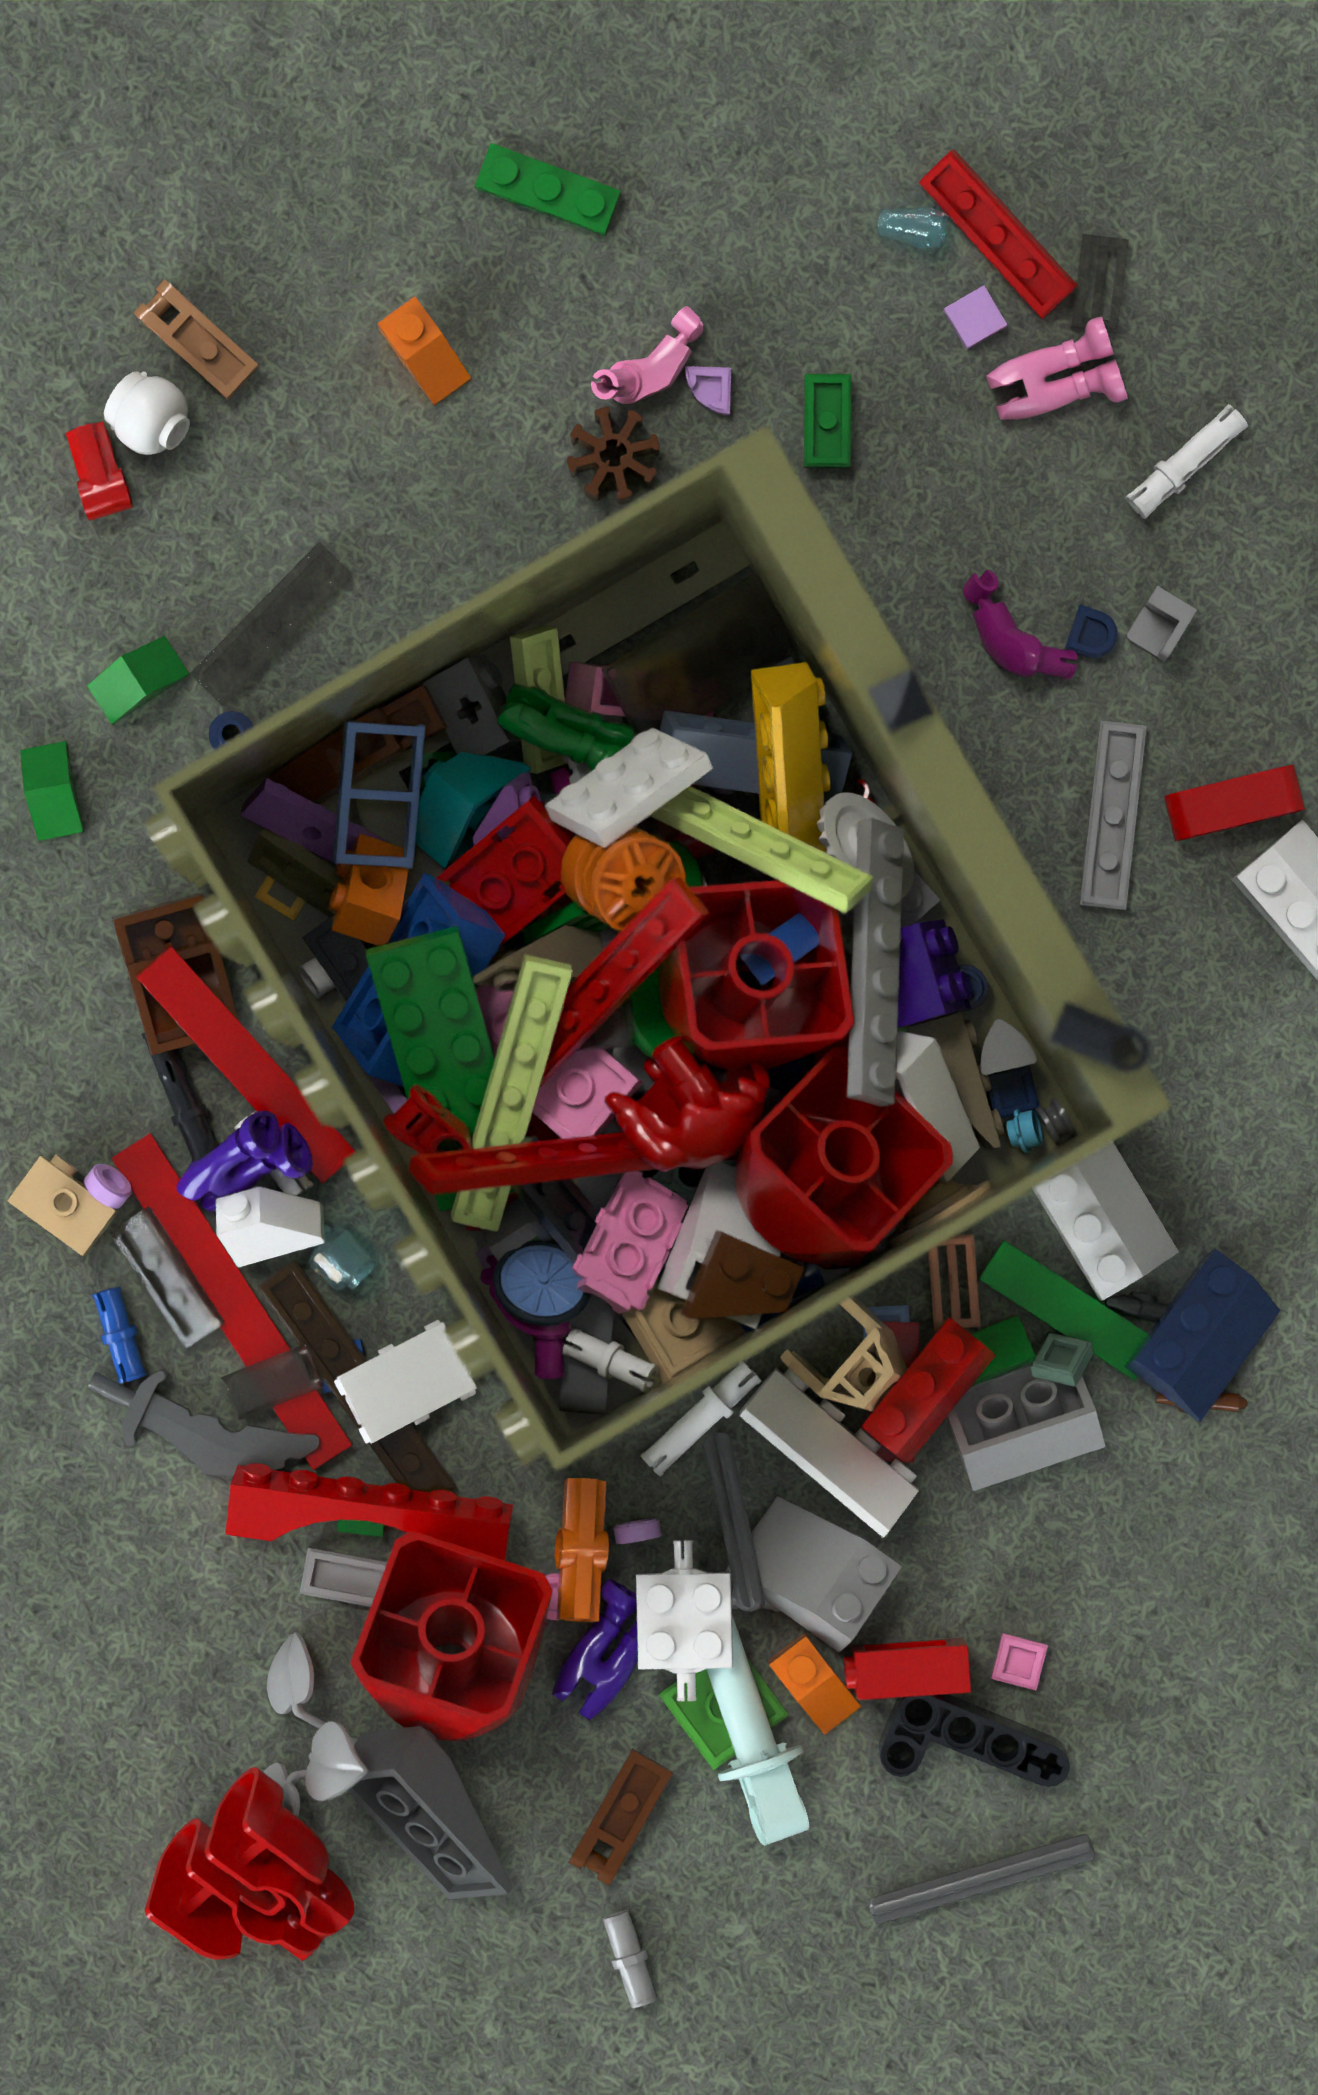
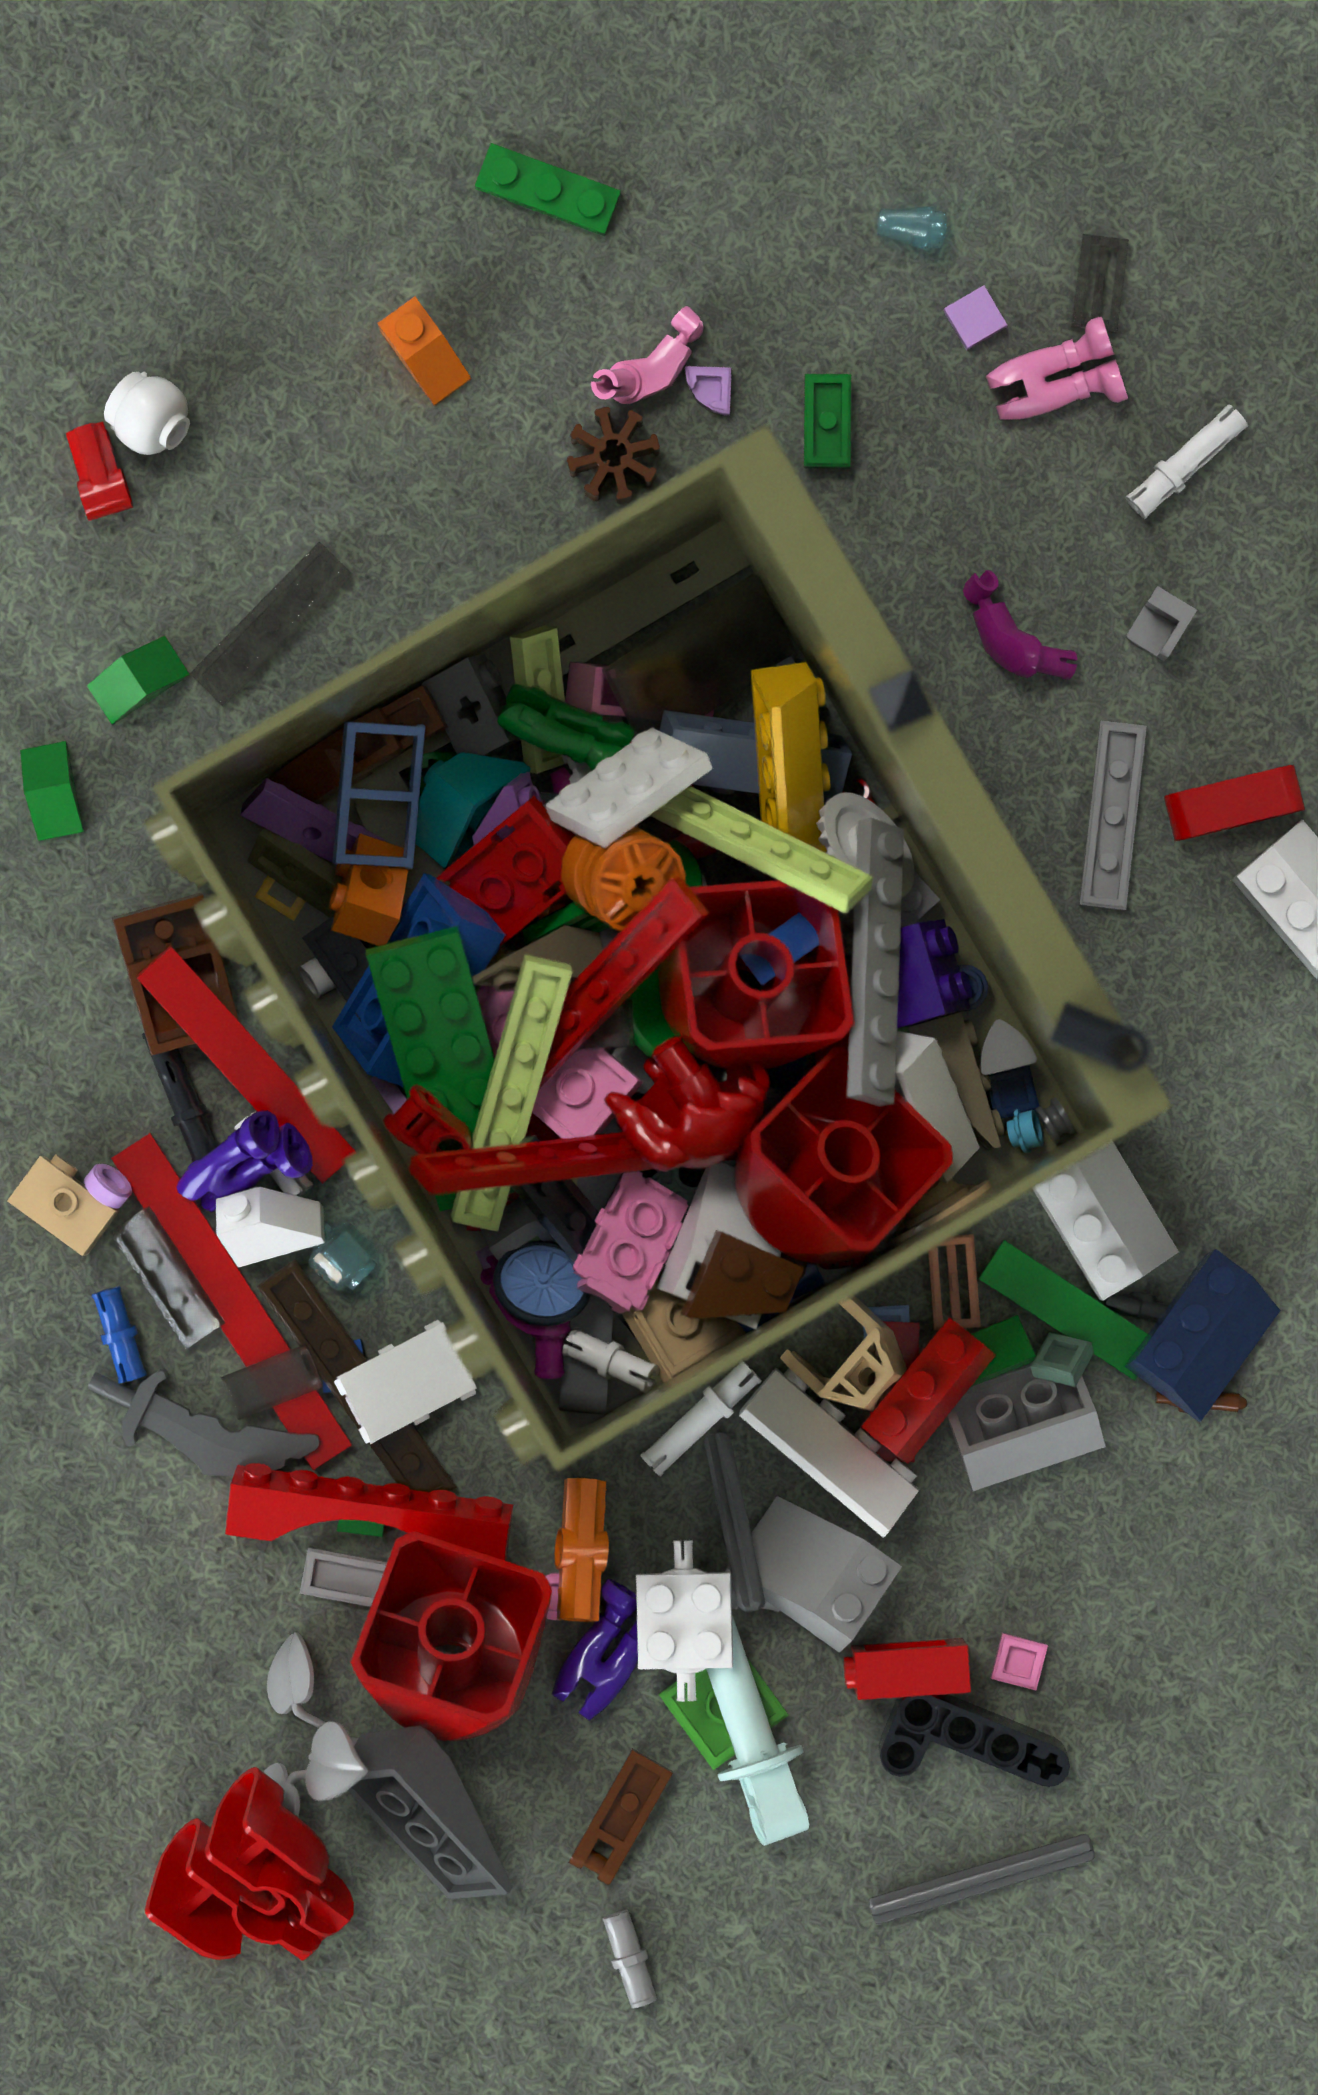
medium nougat plate [133,279,259,401] -> none
dark blue plate [209,711,254,750] -> none
lavender tile [613,1518,662,1544] -> none
orange slope [768,1632,862,1735] -> none
red tile [918,149,1078,319] -> none
dark blue tile [1064,605,1118,658] -> none

